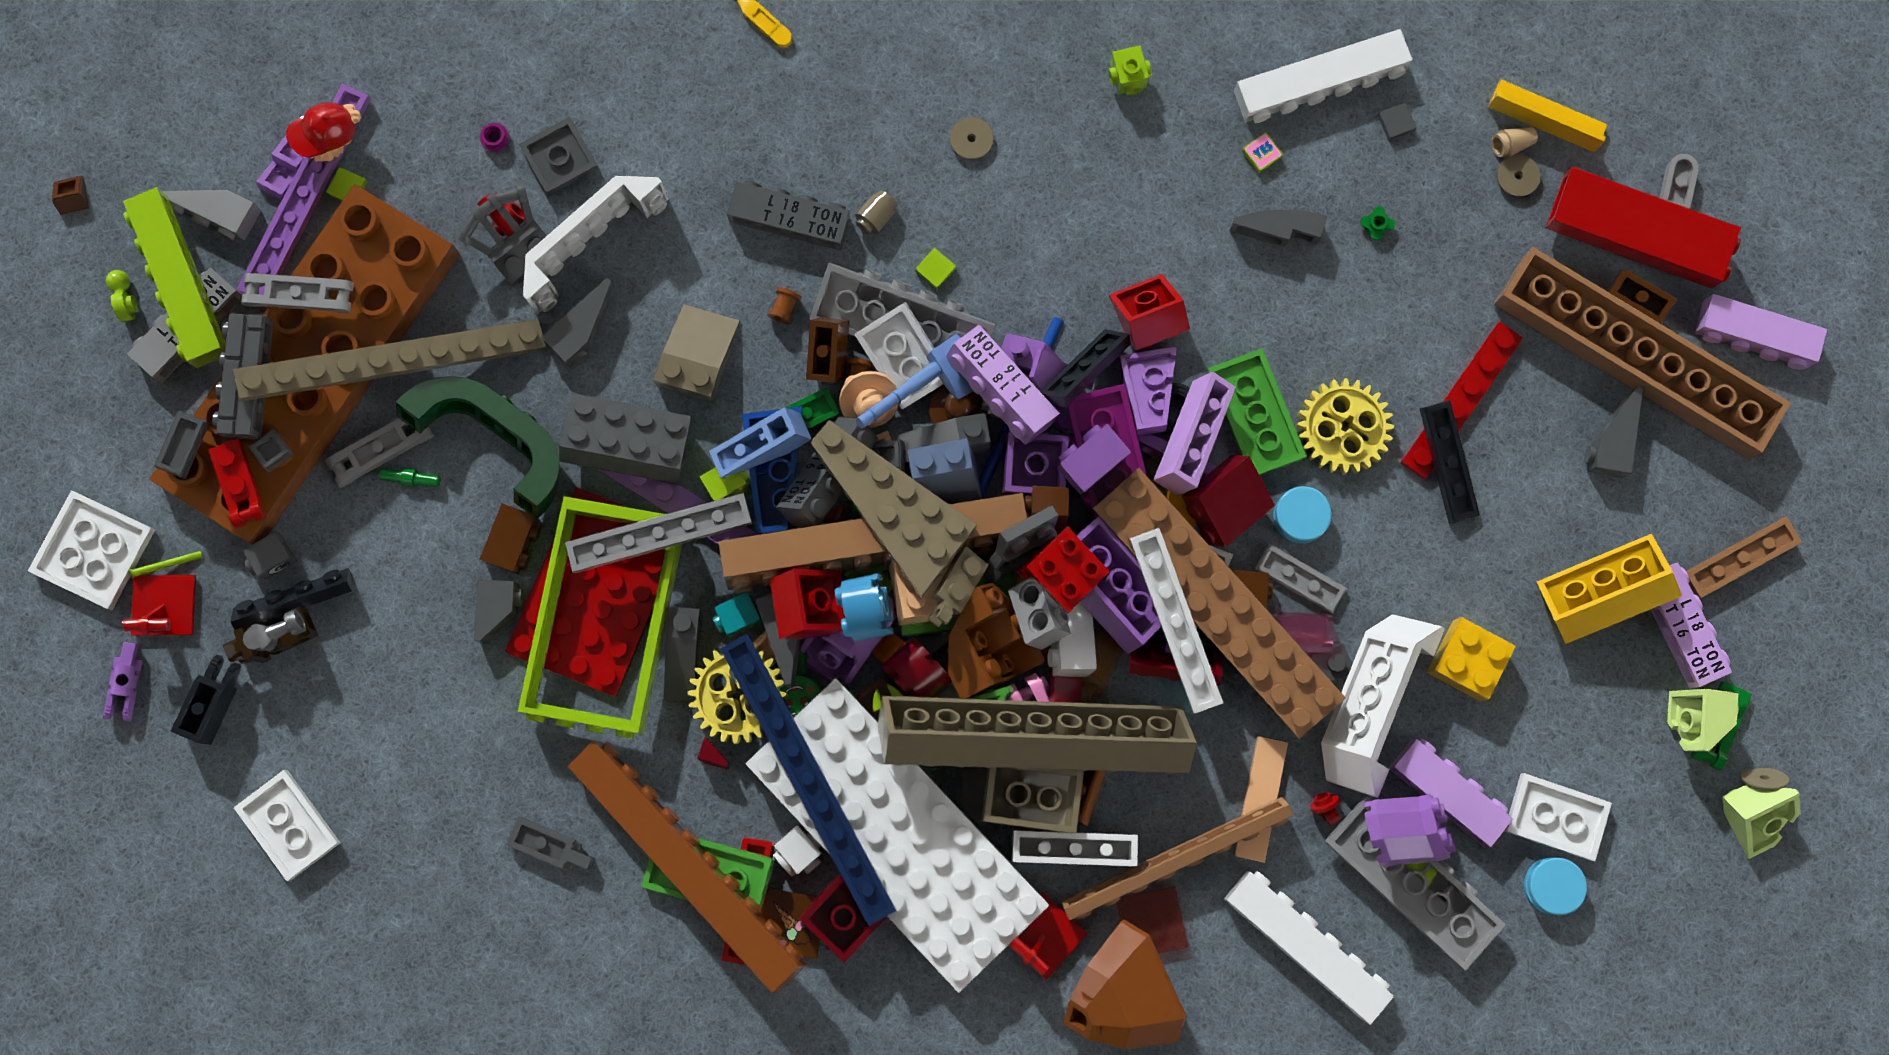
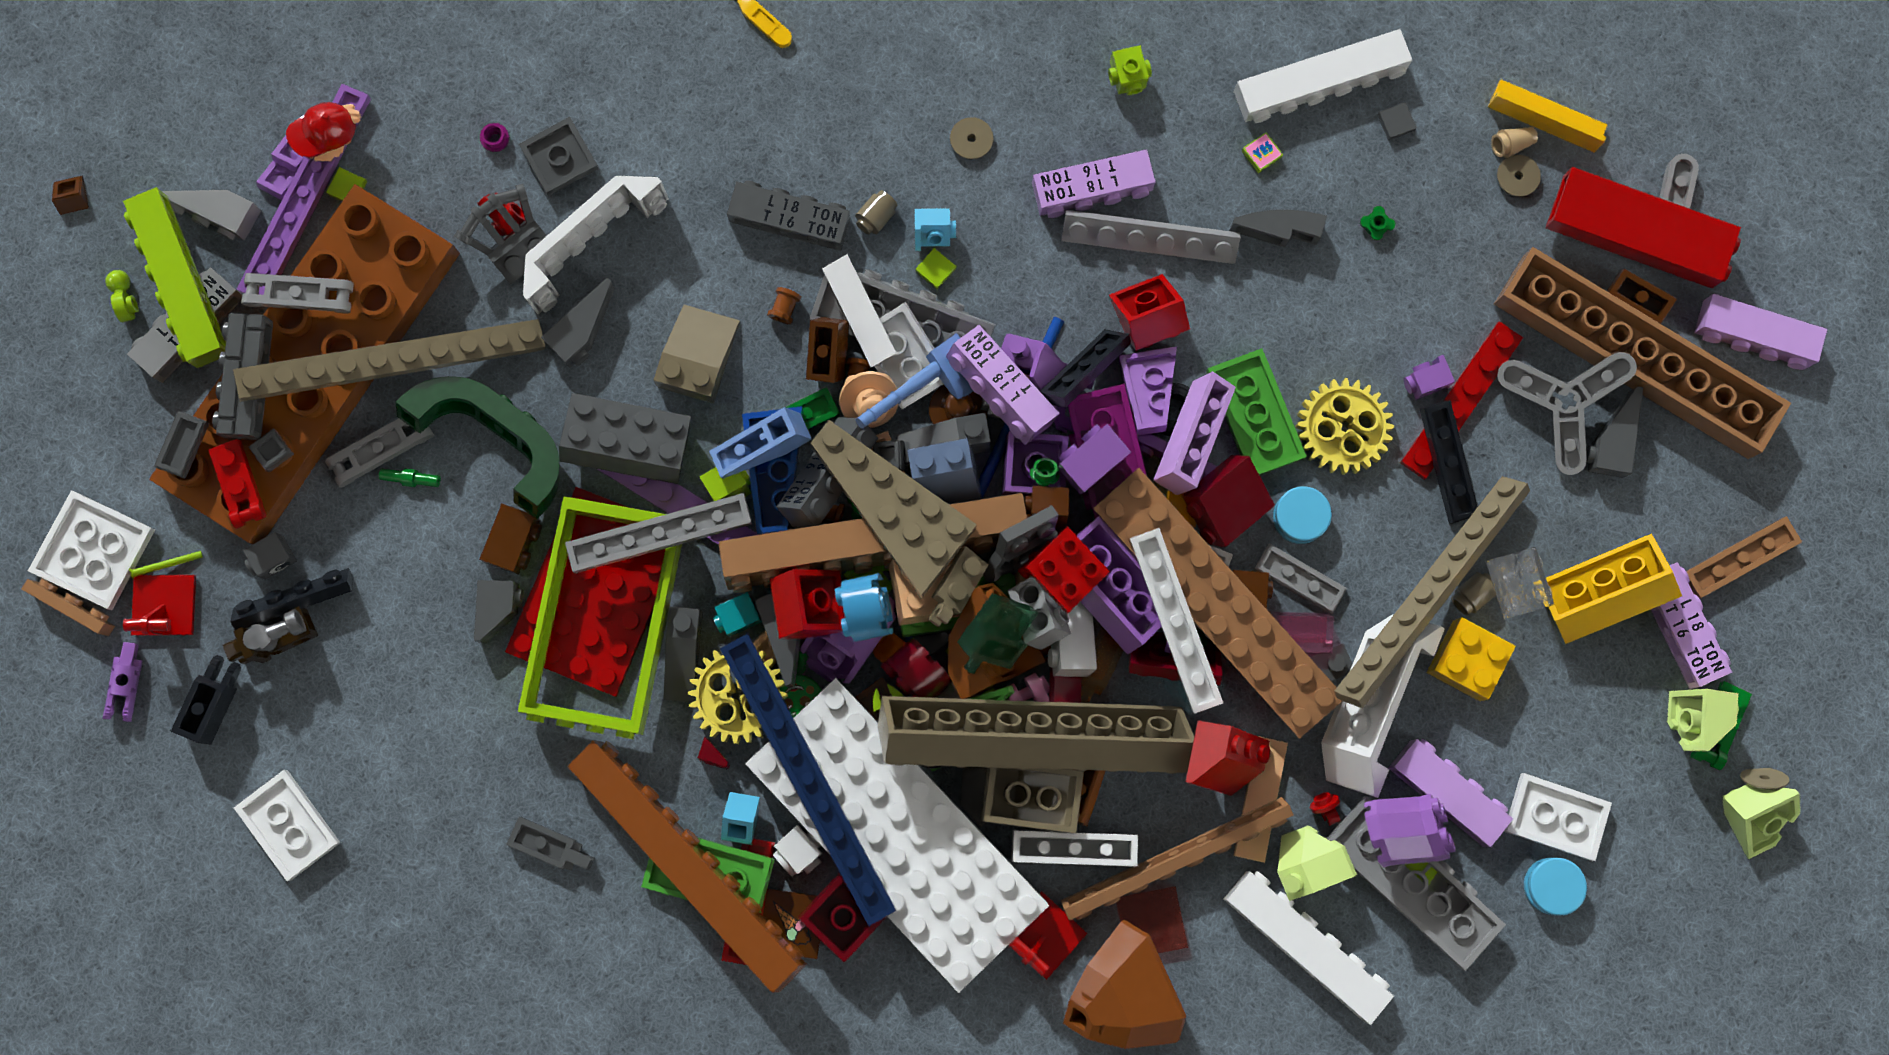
none -> medium nougat plate [21,578,115,636]
none -> medium azure brick [721,792,760,845]
none -> white sticker [822,254,897,367]
none -> medium azure brick [915,208,956,251]
none -> clear green plate [957,593,1038,674]
none -> green plate [1030,458,1060,486]
none -> lavender brick [1032,149,1155,218]
none -> light grey plate [1062,210,1241,264]
none -> red slope [1186,721,1270,796]
none -> yellowish green slope [1277,826,1357,901]
none -> dark tan plate [1334,476,1530,709]
none -> medium lavender brick [1404,355,1455,400]
none -> dark tan brick [1451,572,1497,616]
none -> clear bracket [1486,547,1554,619]
none -> light grey piece [1497,352,1637,475]

